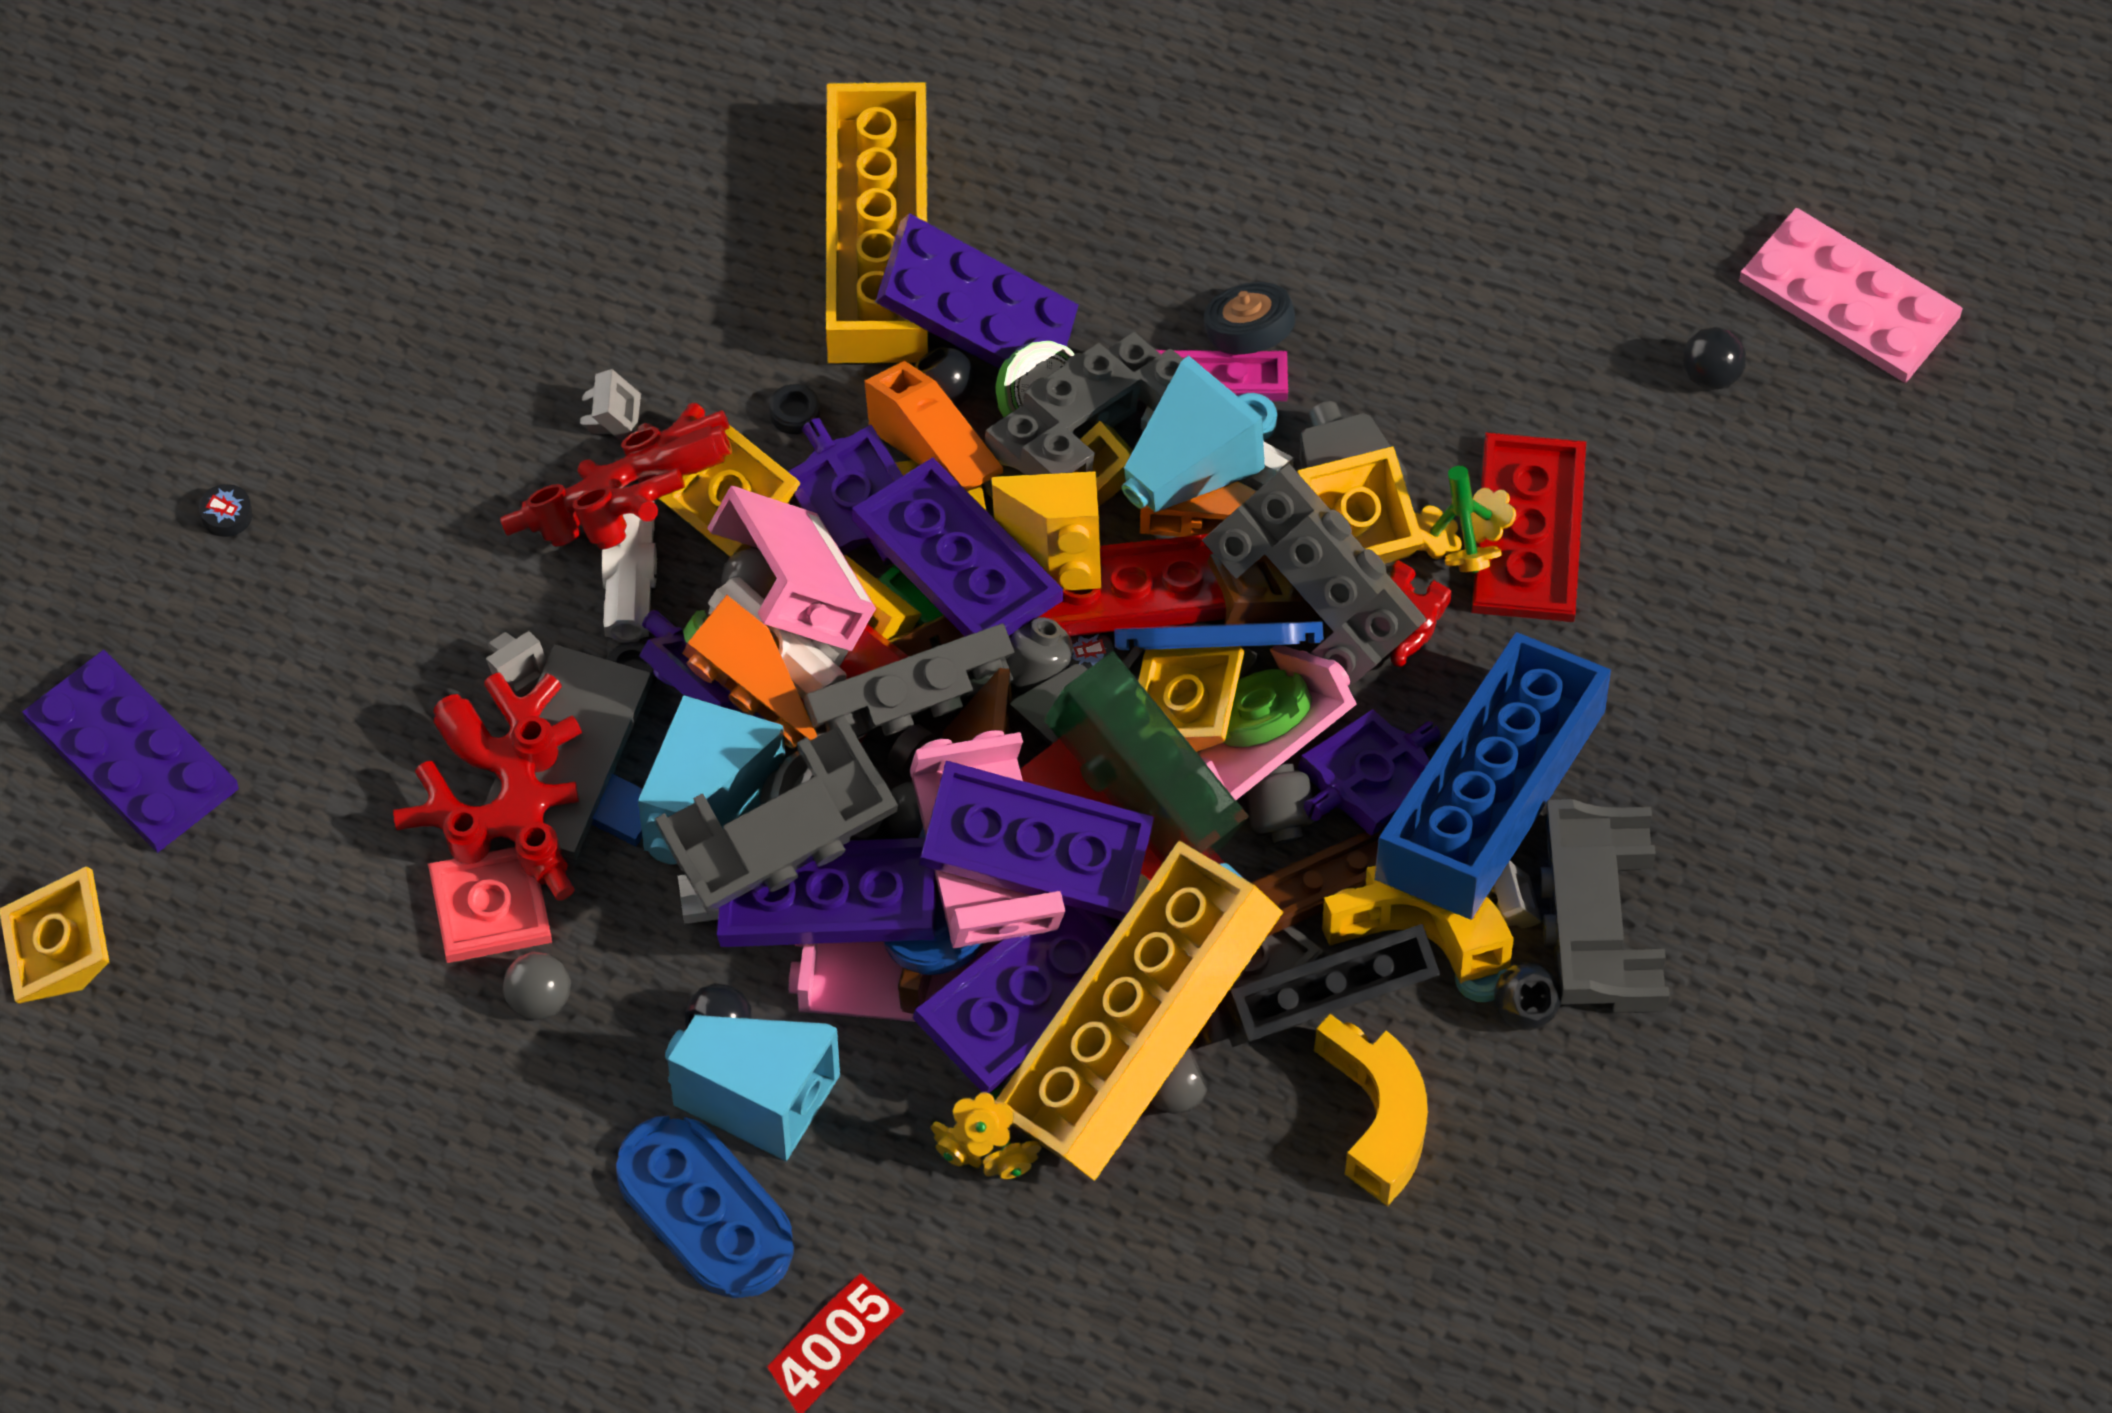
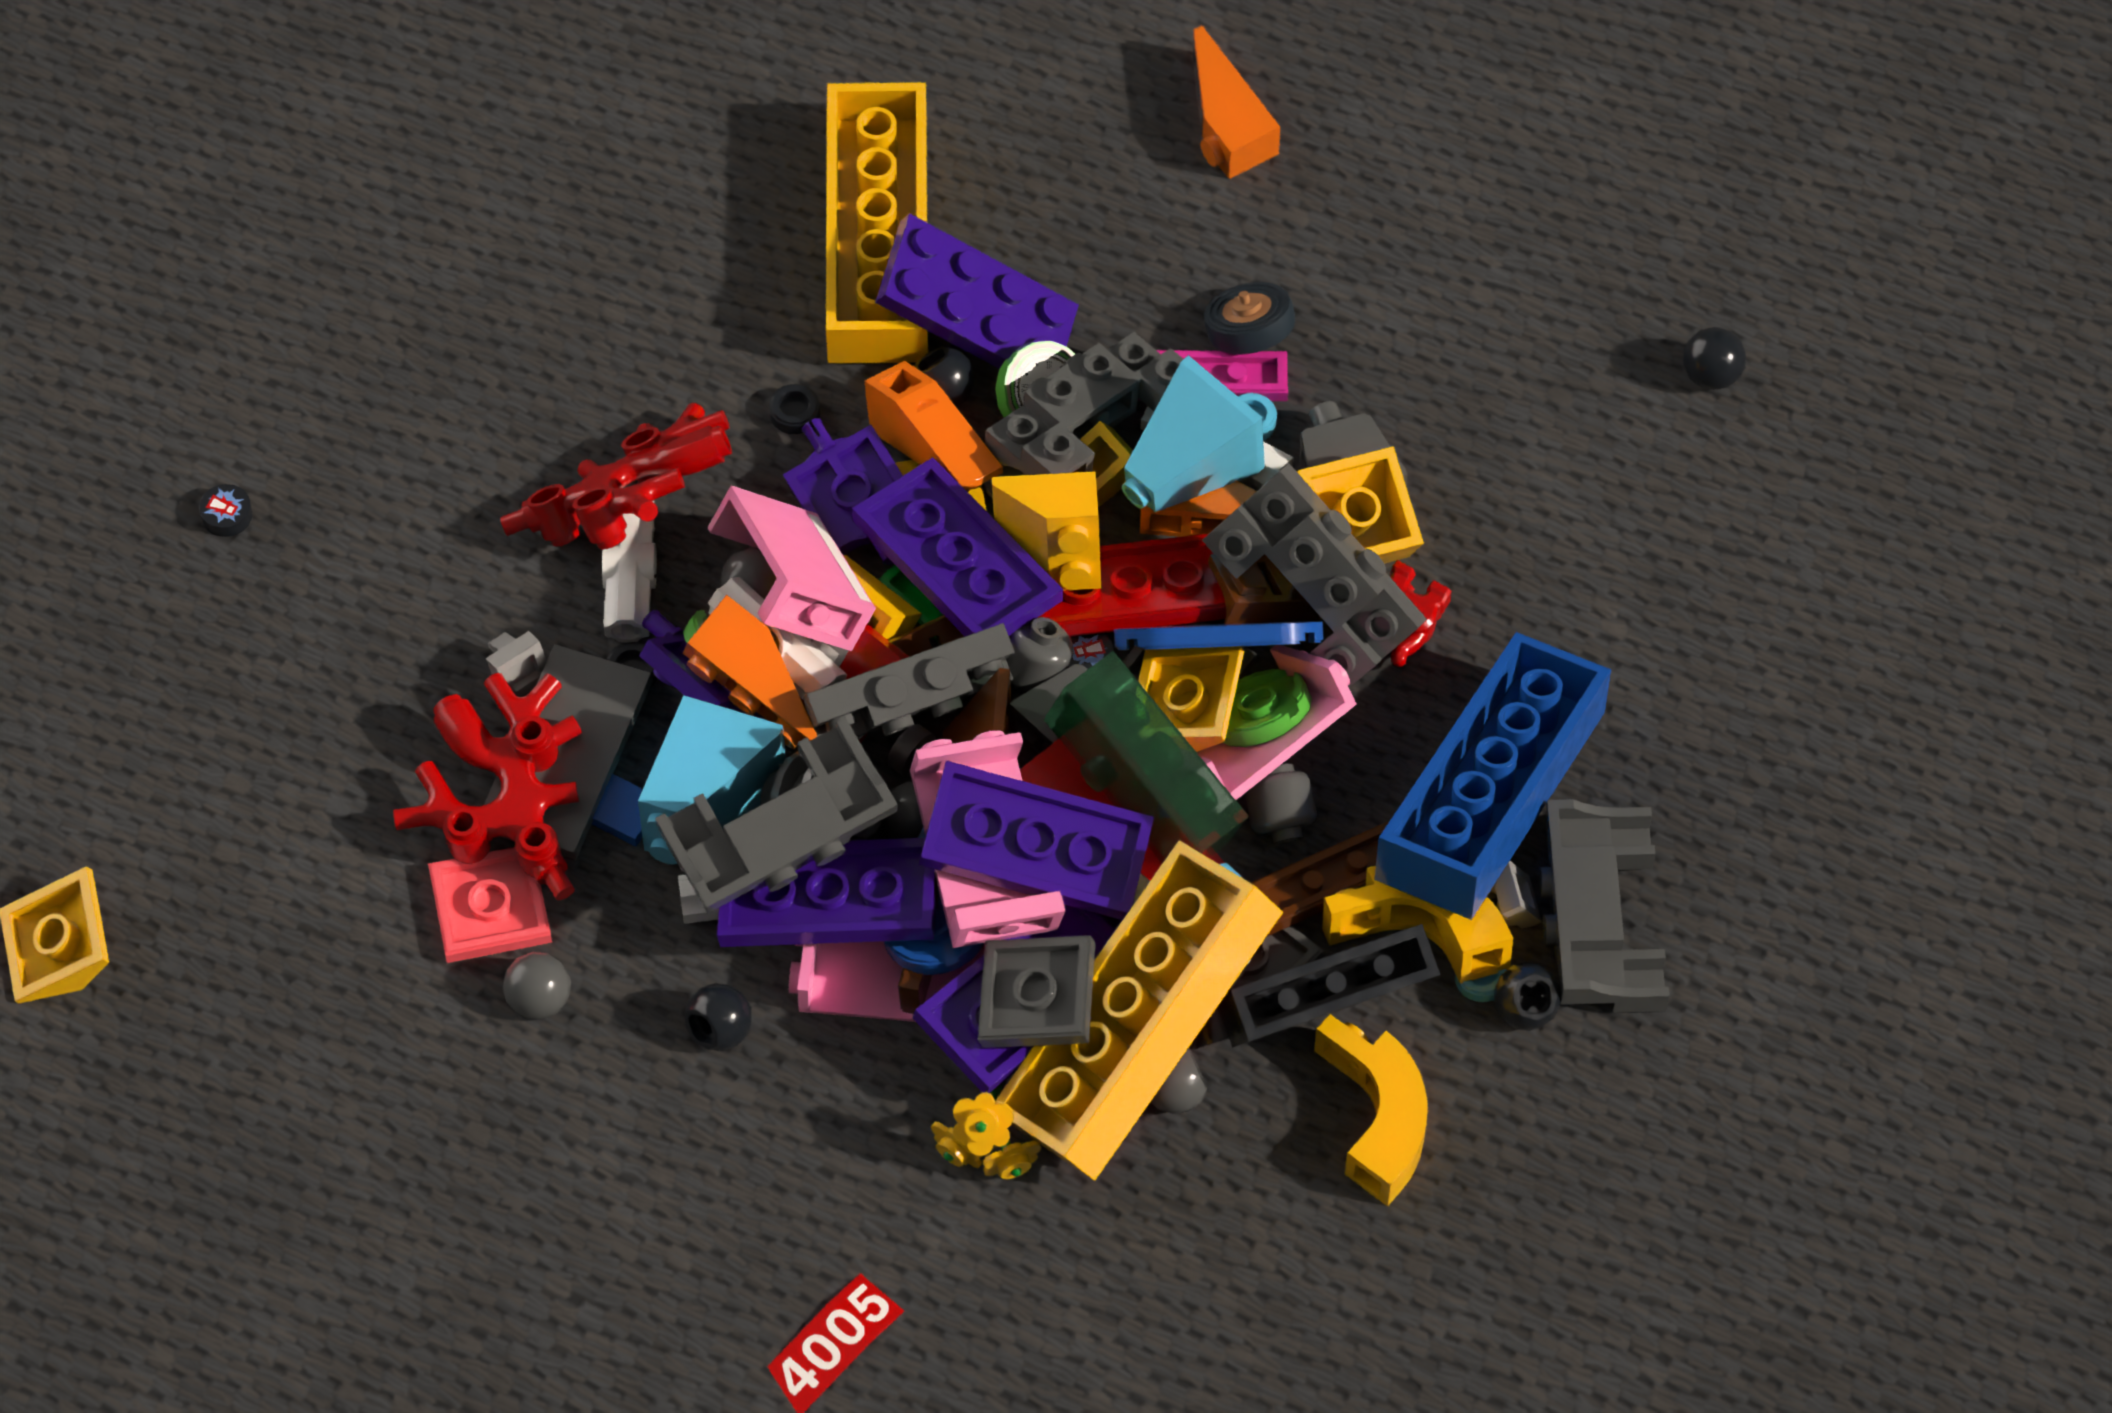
dark purple plate [22,649,239,853] -> none
light grey tile [580,369,641,440] -> none
blue tile [616,1116,794,1298] -> none
yellow slope [659,425,800,557] -> none
medium azure slope [665,1015,840,1162] -> none
dark purple plate [1297,709,1441,836] -> none
yellow plant [1415,466,1516,573] -> none
red tile [1471,432,1587,622] -> none
bright pink plate [1739,207,1962,383] -> none
none -> dark grey tile [978,936,1095,1048]
none -> orange slope [1192,25,1281,179]

